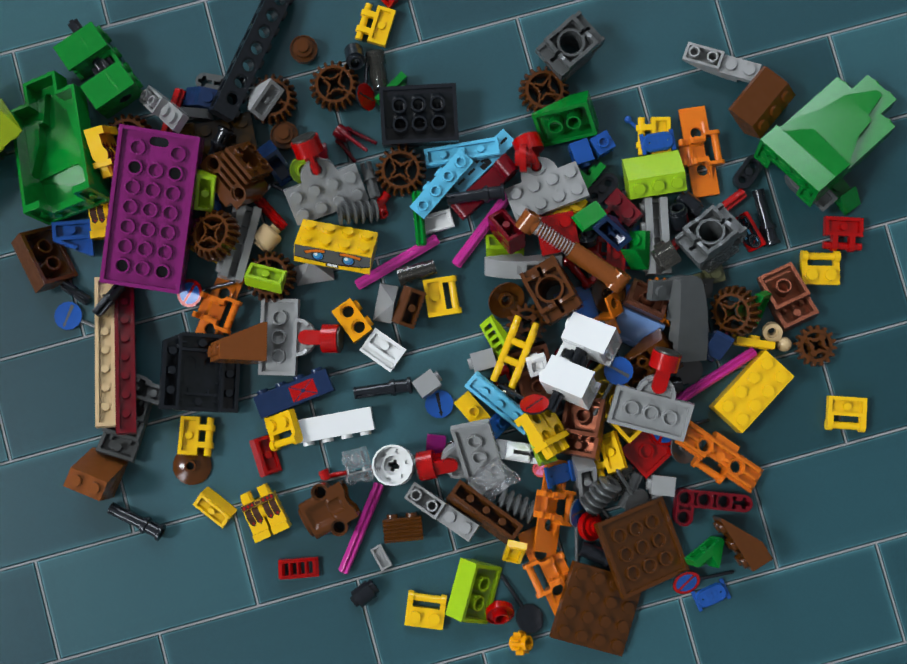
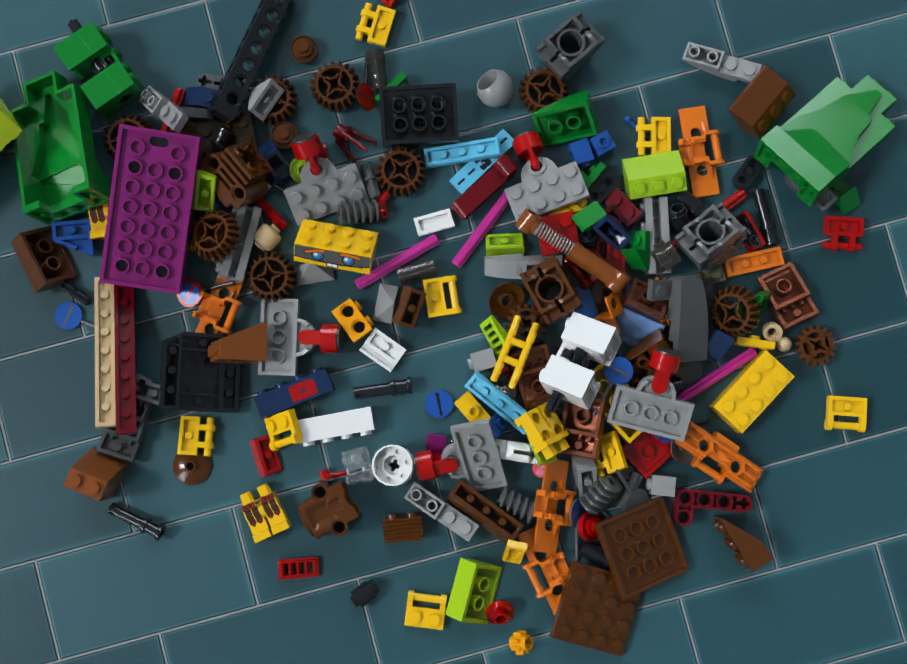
yellow hips [83,125,118,179] -> none
black axle [92,285,126,317] -> none
yellow slope [193,487,237,529] -> none
lime slope [244,262,288,294] -> none
dark pink axle [338,482,384,574] -> none
black brick [344,43,365,70] -> none
light grey piece [370,544,393,571] -> none
medium azure bracket [410,149,474,219] -> none
light grey brick [411,369,442,400] -> none
green axle [412,190,427,246] -> none
black pin [446,183,505,205] -> none
clear plate [468,457,521,502] -> none
dark red brick [488,208,526,254] -> none
red piece [499,383,550,415] -> none
black piece [500,574,543,633] -> none
red plate [515,144,535,173] -> none
white tile [525,352,547,378] -> none
blue piece [544,460,576,489] -> none
blue piece [639,129,677,155] -> none
piece [672,570,734,594] -> none
green slope [684,536,724,568] -> none
blue piece [691,578,731,612] -> none
yellow plate [800,250,841,286] -> none
none -> light grey helmet [477,69,514,108]
none -> orange plate [724,246,785,278]

